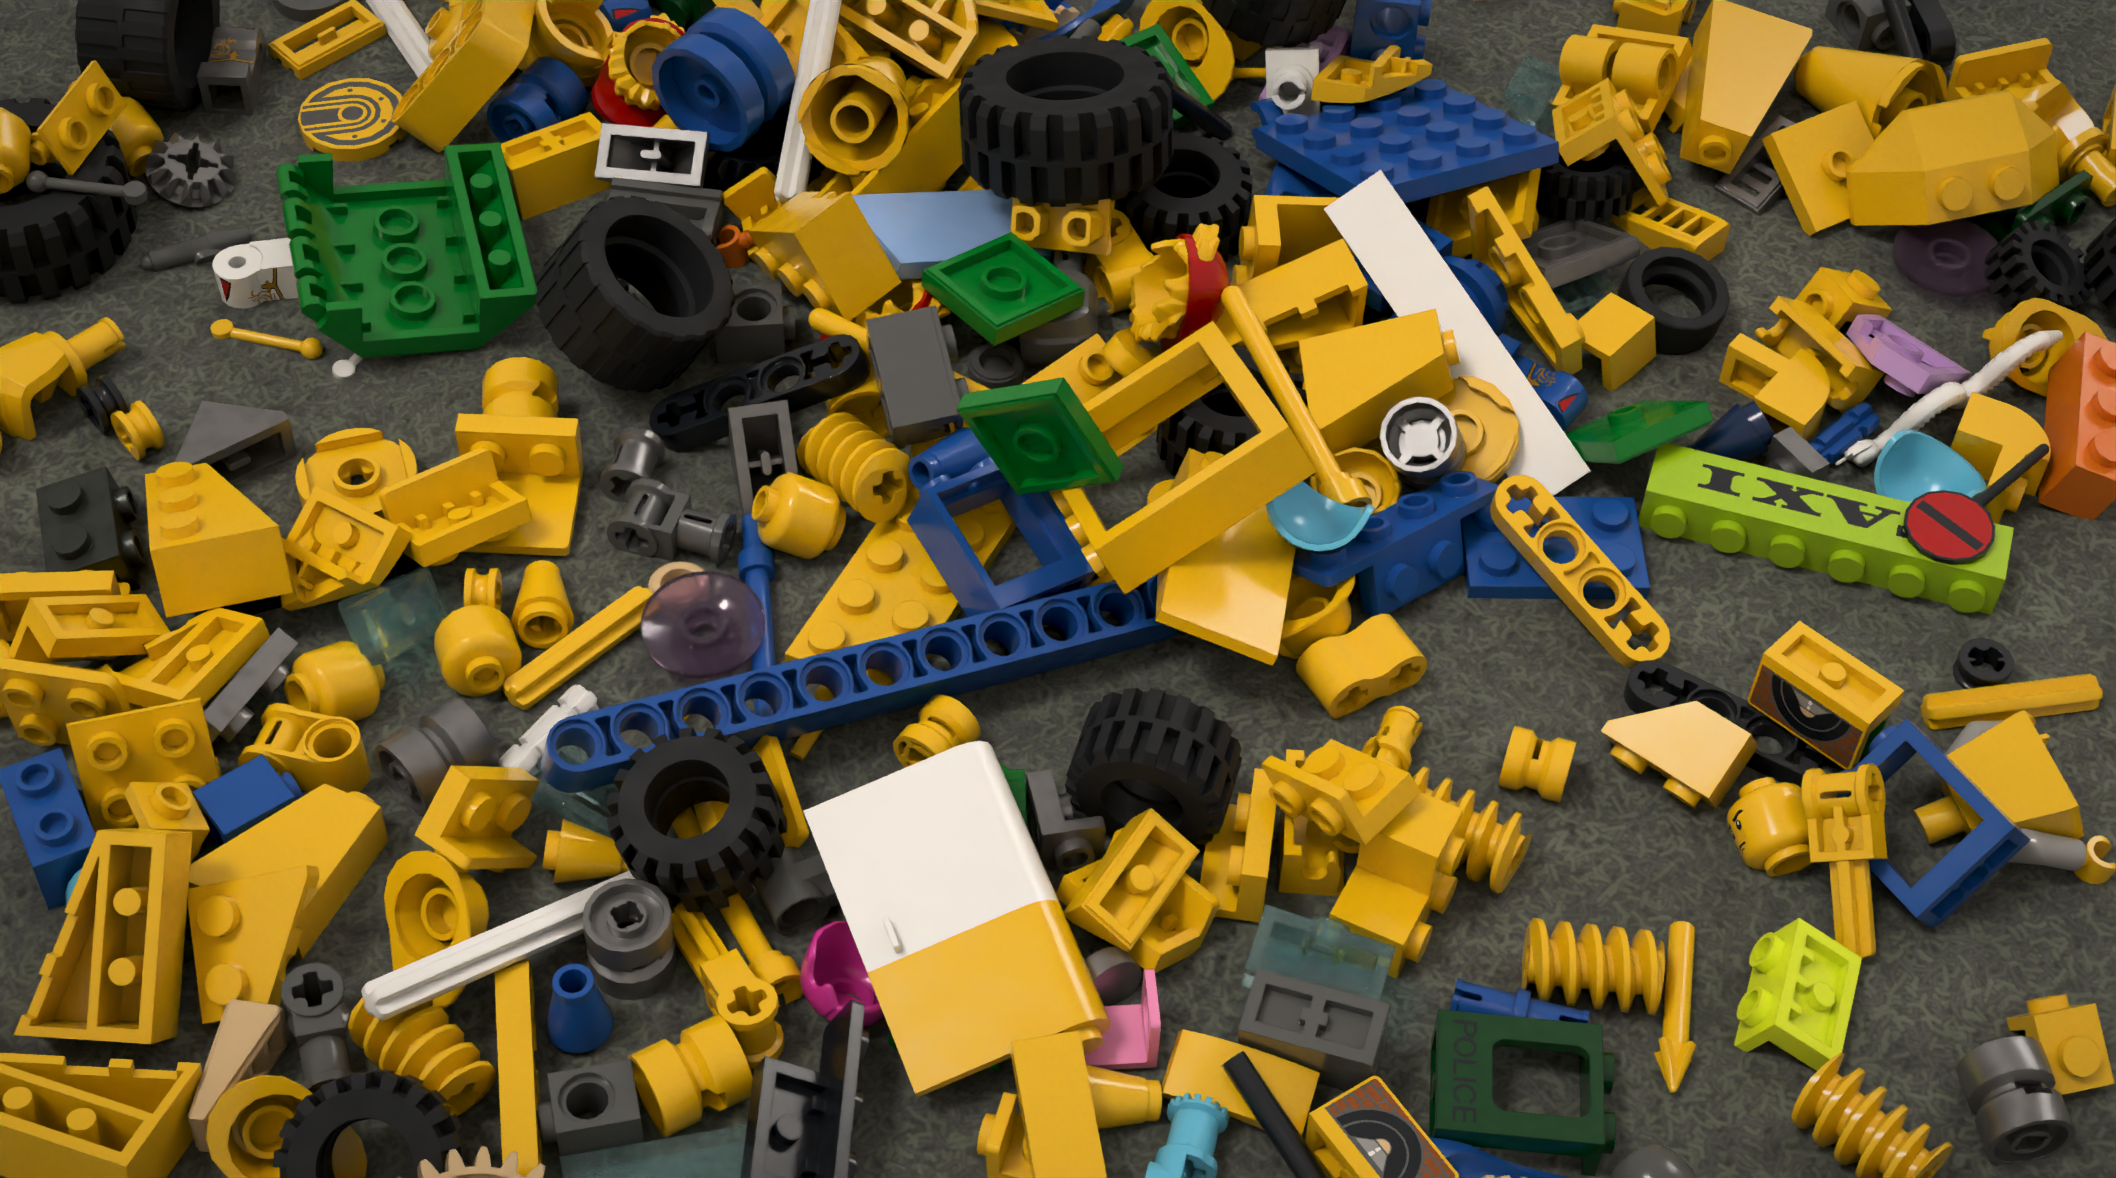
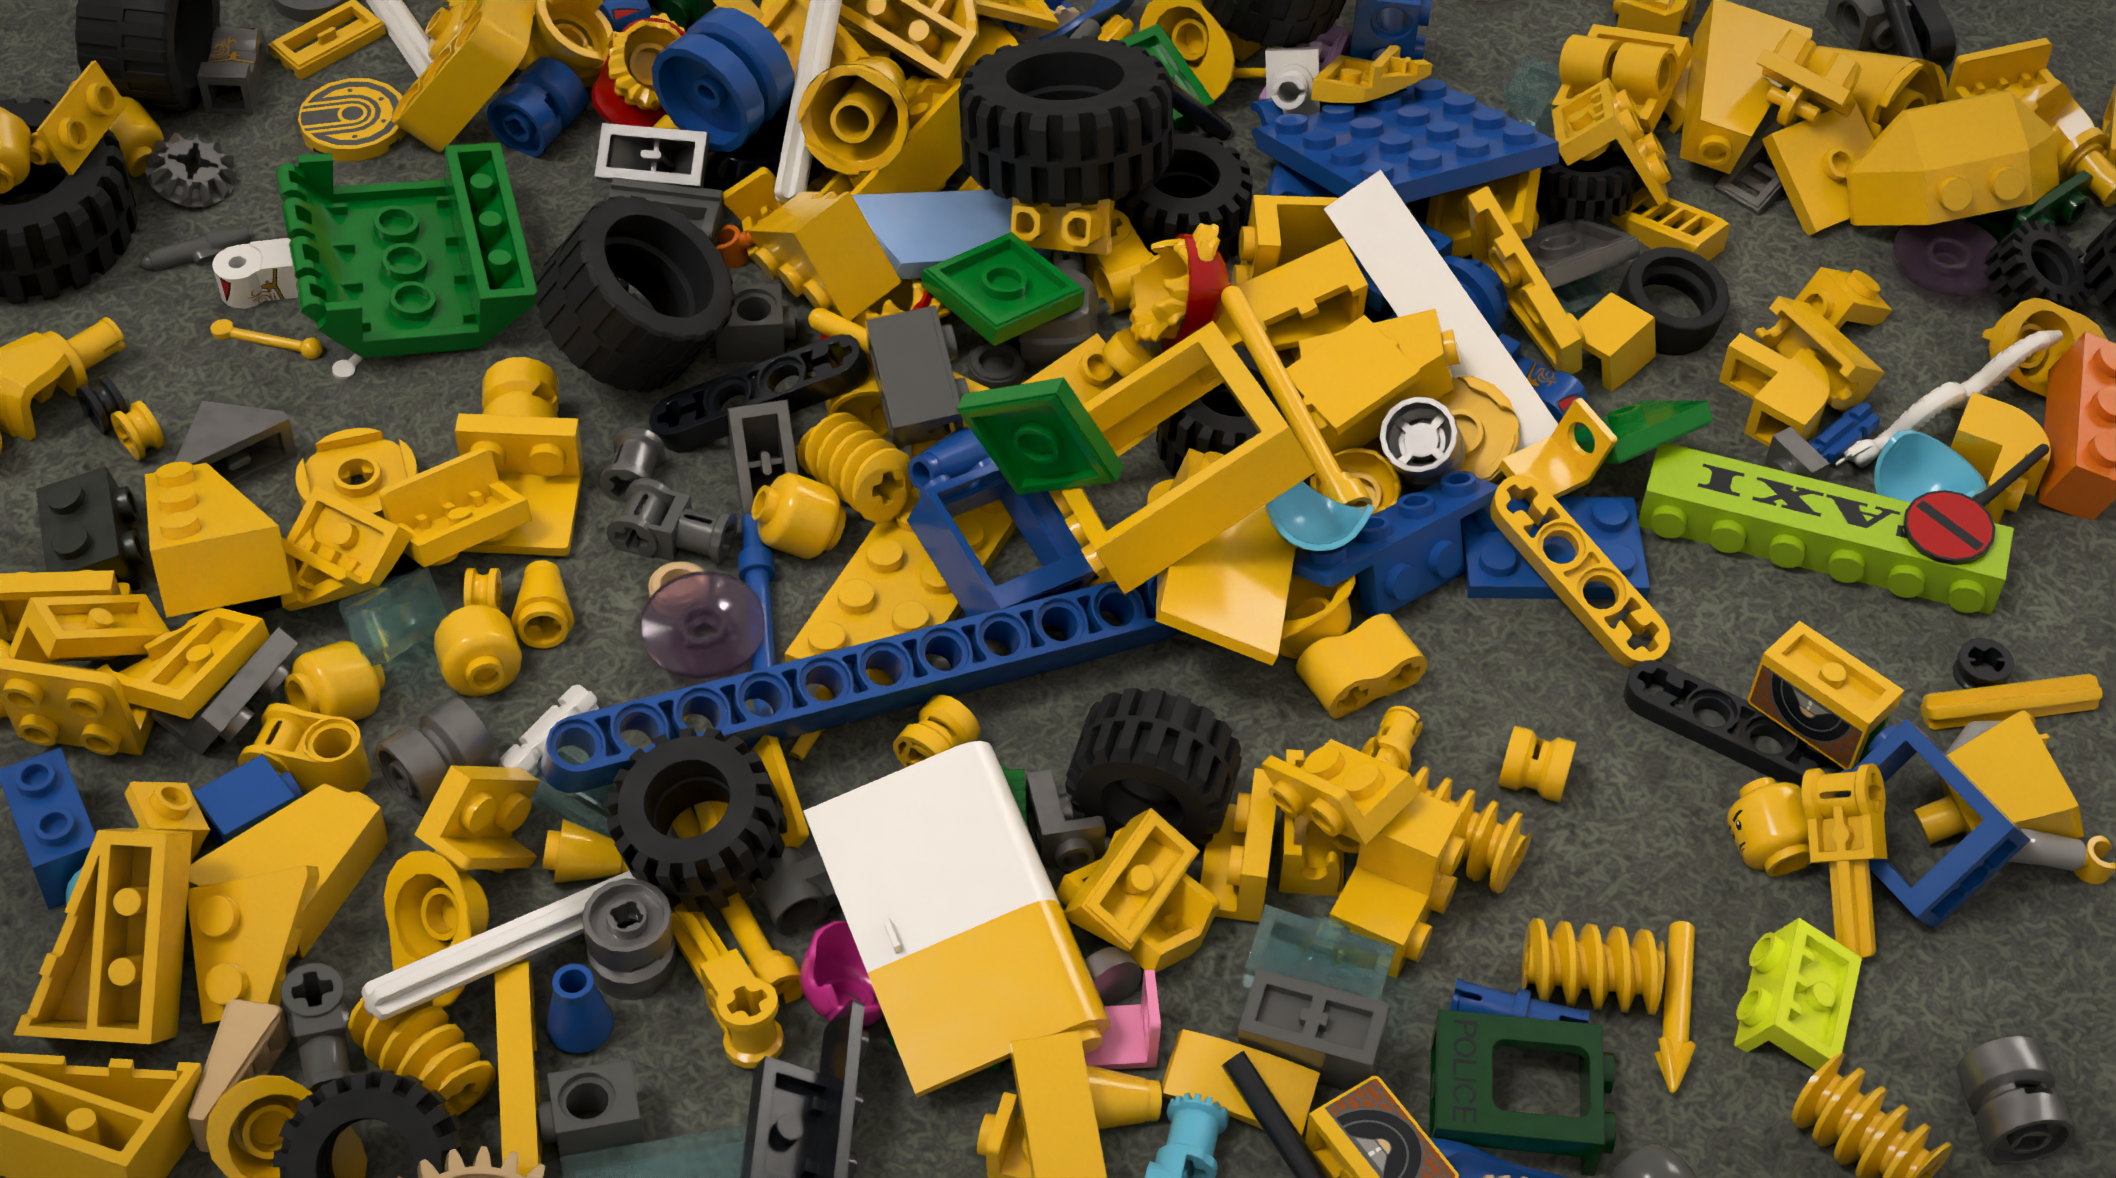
dark grey hinge [26,170,148,205] -> none
yellow hinge [66,697,222,835] -> none
yellow hinge [501,112,611,220] -> none
yellow axle [502,586,660,710] -> none
yellow wheel [628,1014,753,1137] -> none
yellow slope [1601,701,1758,808] -> none
dark blue cone [1686,400,1775,461] -> none
lavender plate [1846,314,1971,397] -> none
yellow bracket [2006,994,2115,1095] -> none
none -> yellow piece [1286,315,1422,436]
none -> yellow bracket [1498,397,1618,505]
none -> yellow hips [1756,29,1862,127]

